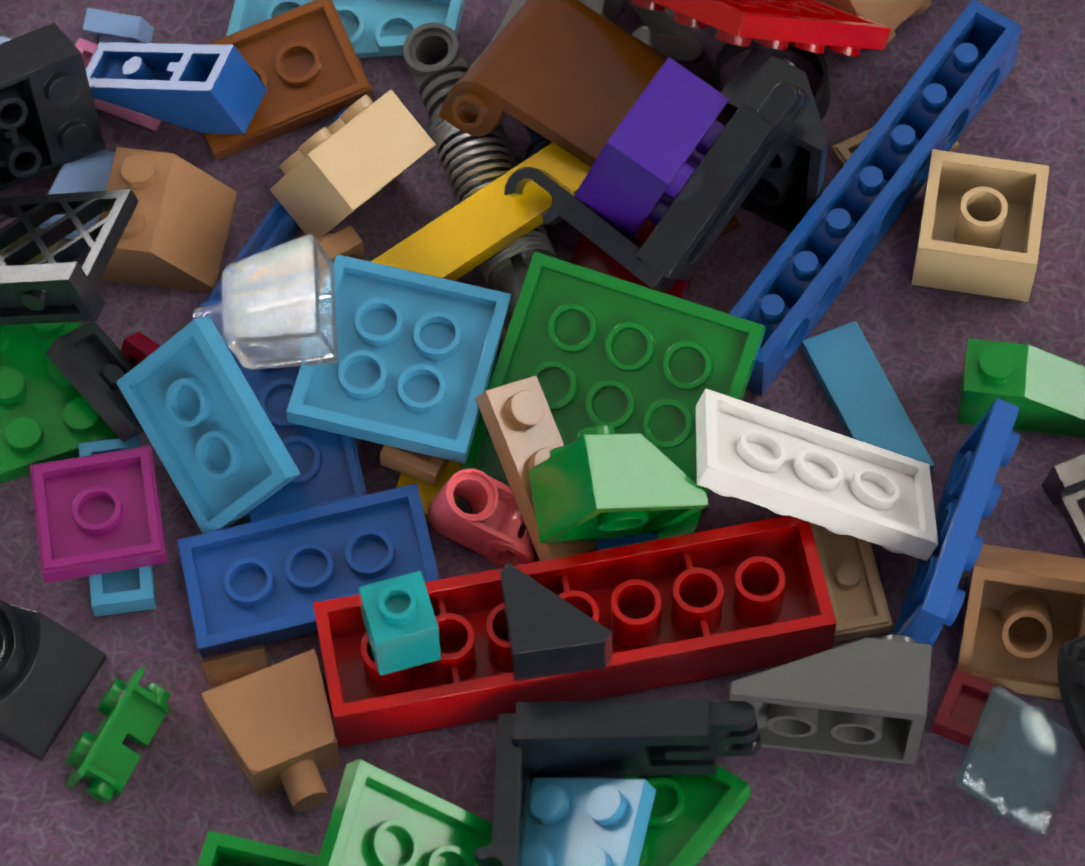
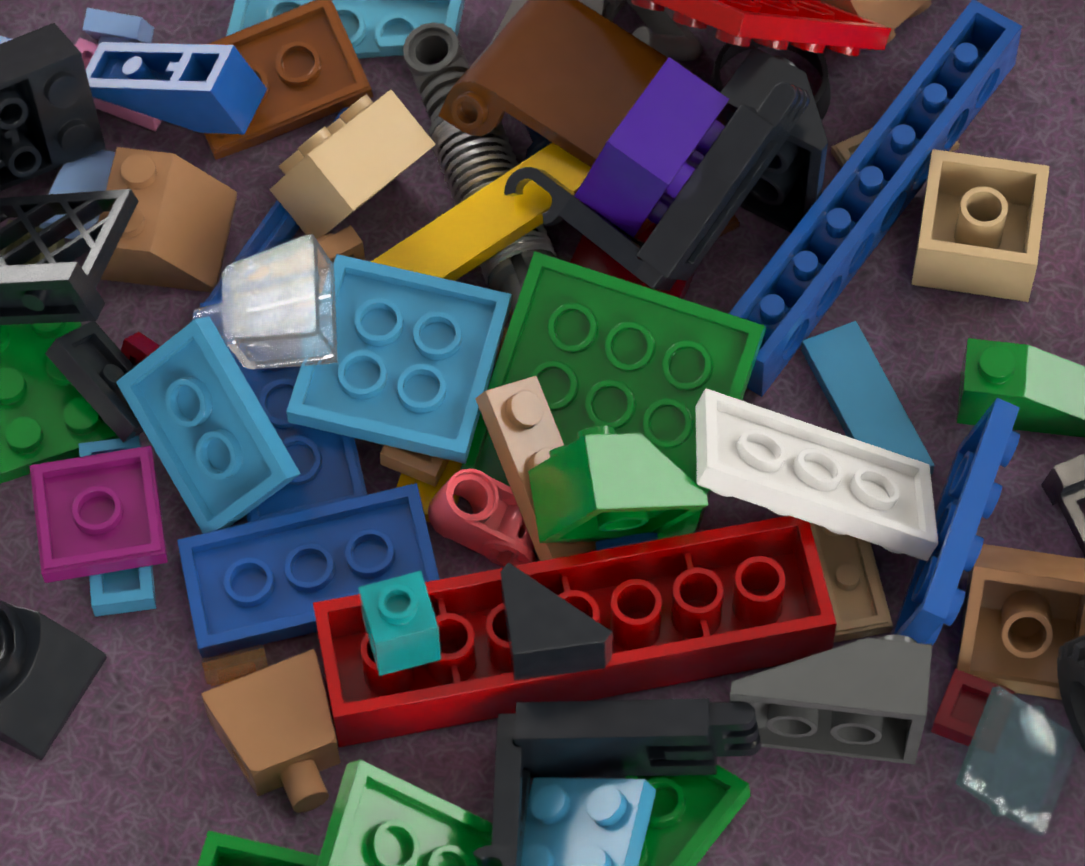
green hinge [64,667,170,803] -> none

